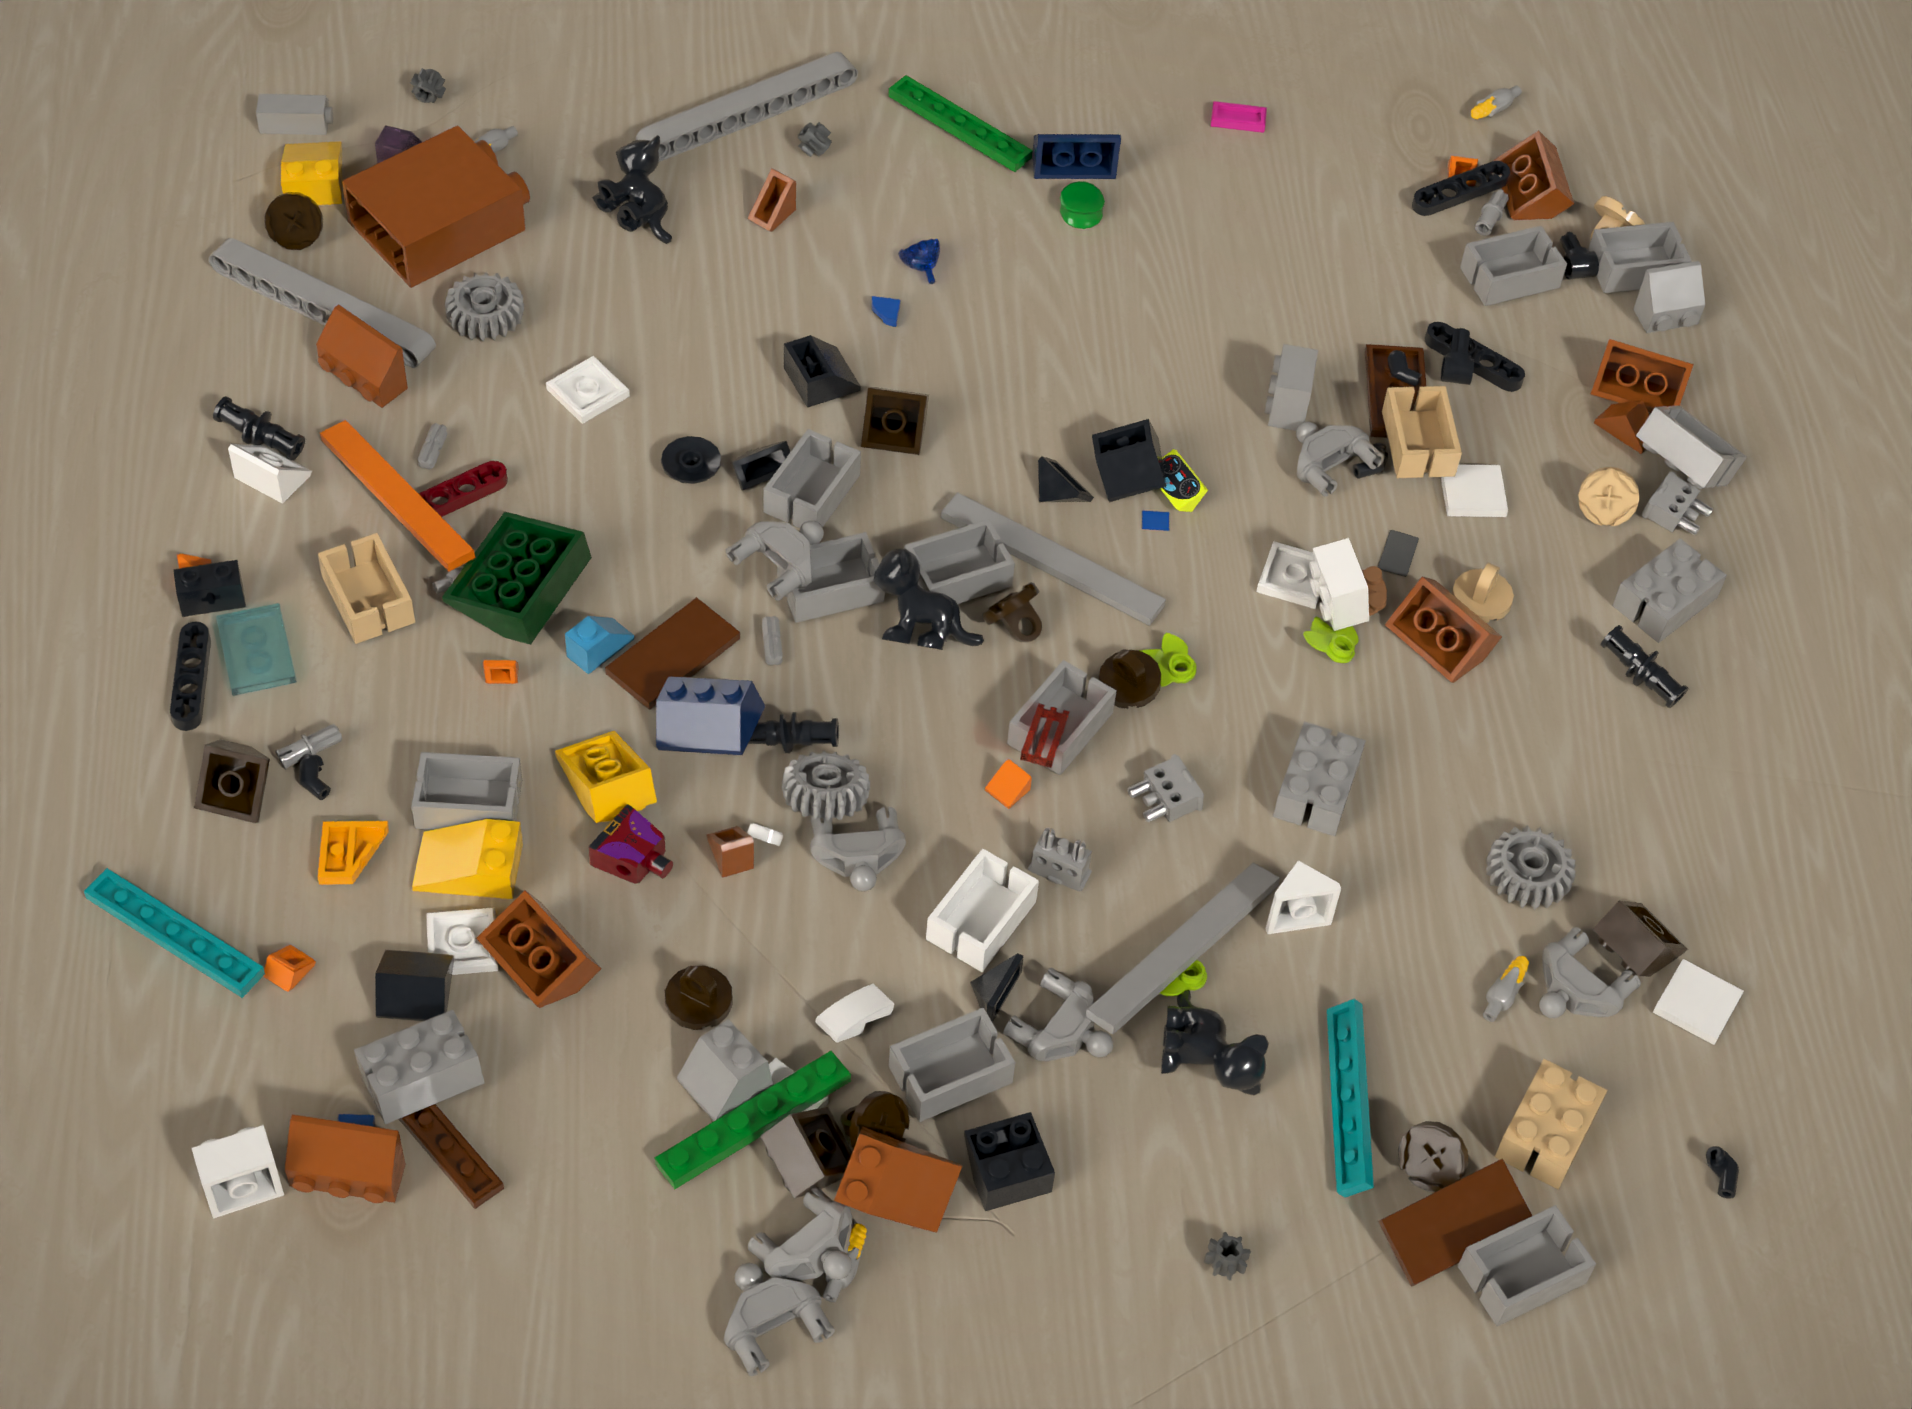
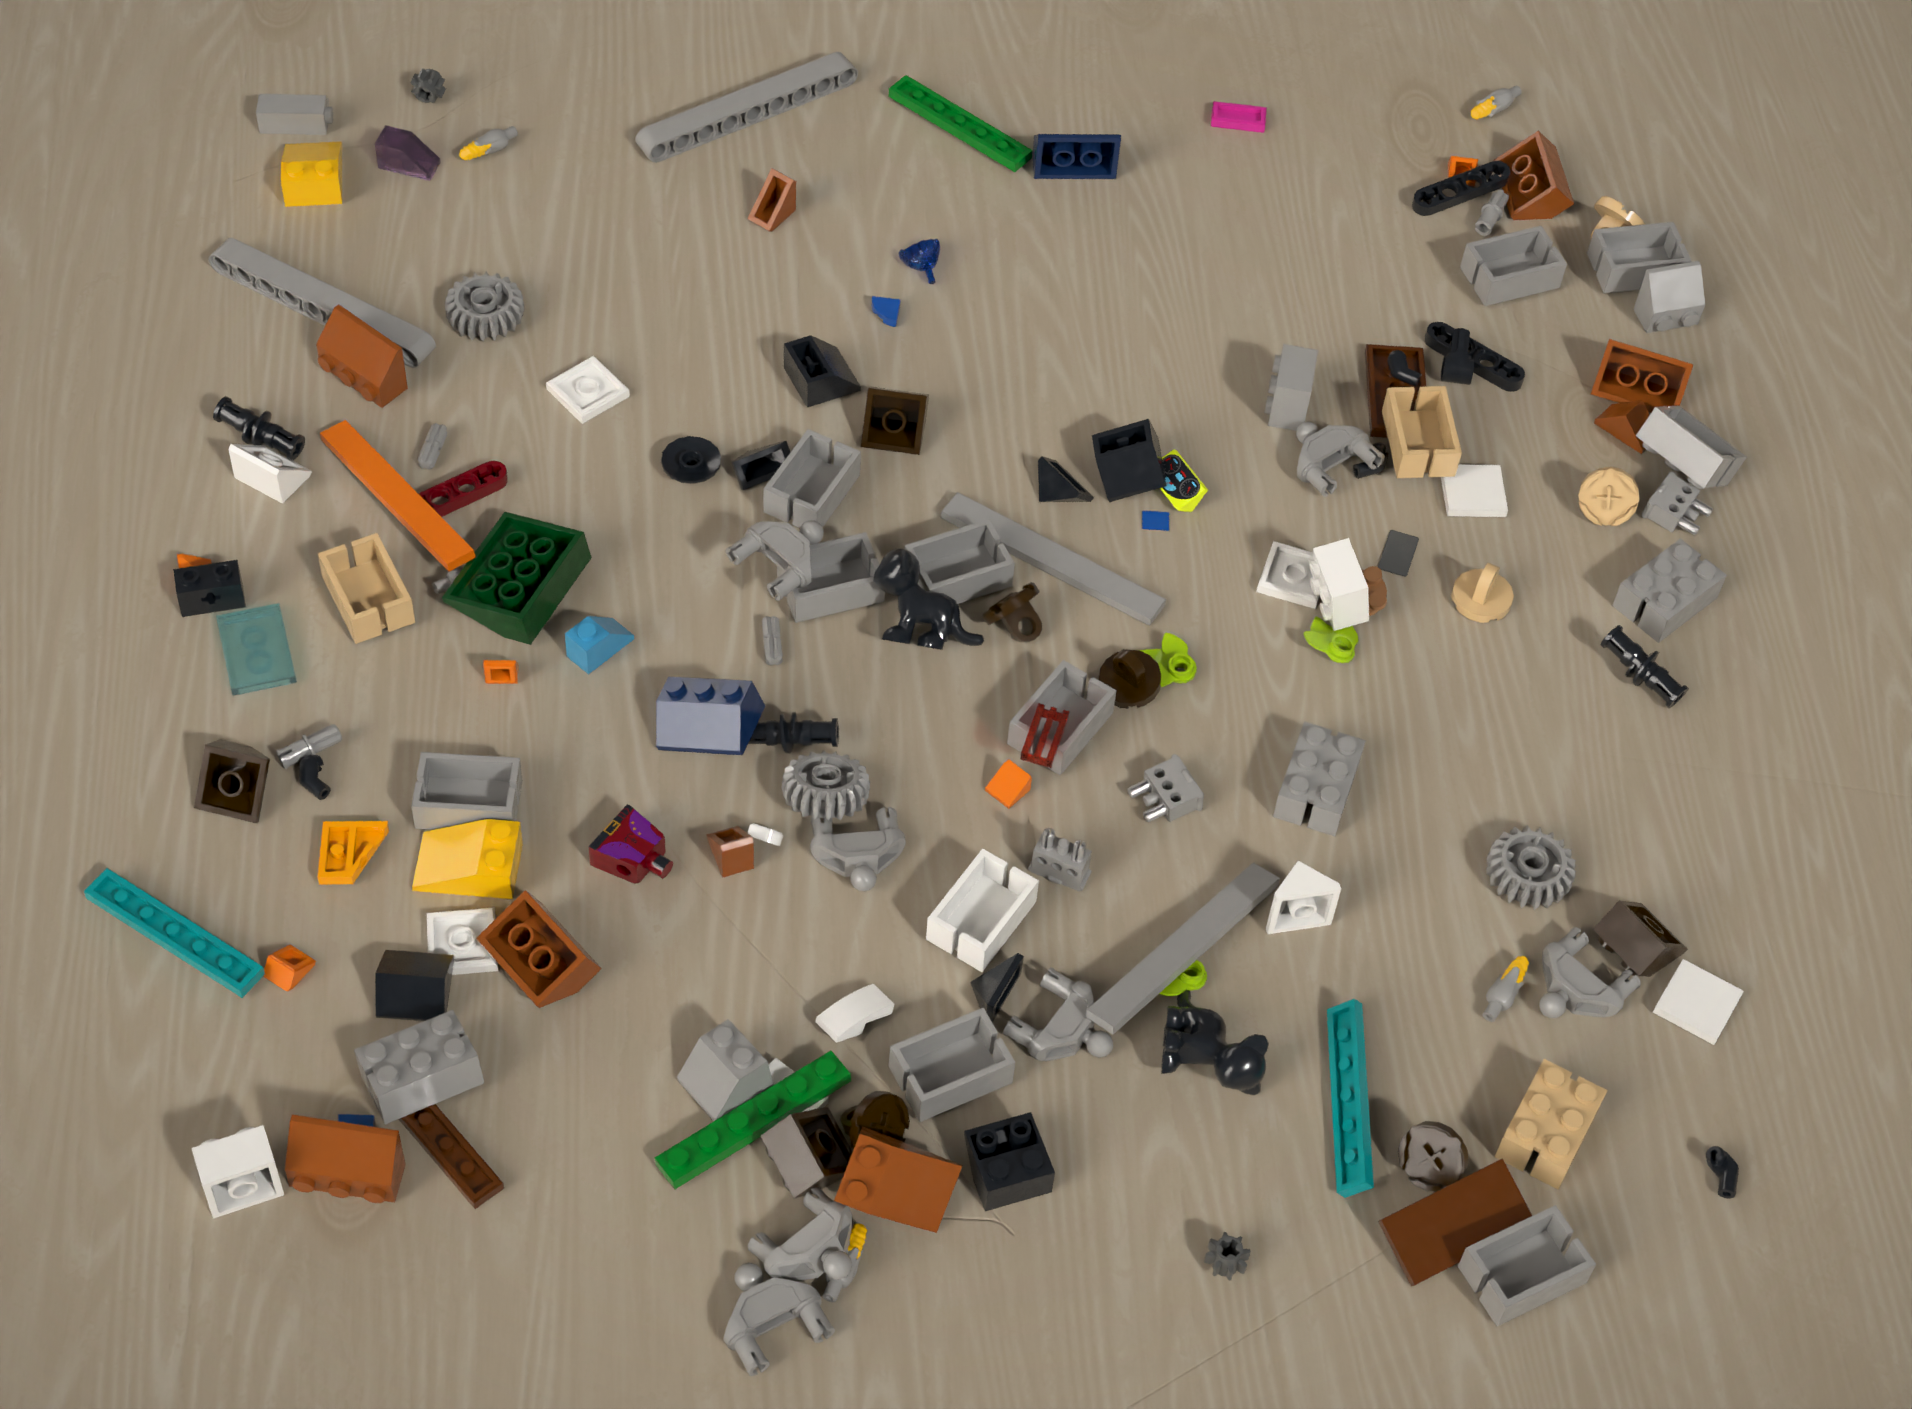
black beam [170,622,211,731] -> none
dark brown tile [264,192,323,250] -> none
dark orange brick [342,125,530,288] -> none
yellow slope [555,730,657,823] -> none
black animal [592,135,672,244] -> none
reddish brown tile [605,597,740,710] -> none
dark brown tile [665,965,733,1030] -> none
dark grey gear [798,122,832,157] -> none
green piece [1060,181,1105,229] -> none
dark orange slope [1385,576,1502,683] -> none
black axle [1560,232,1599,280] -> none

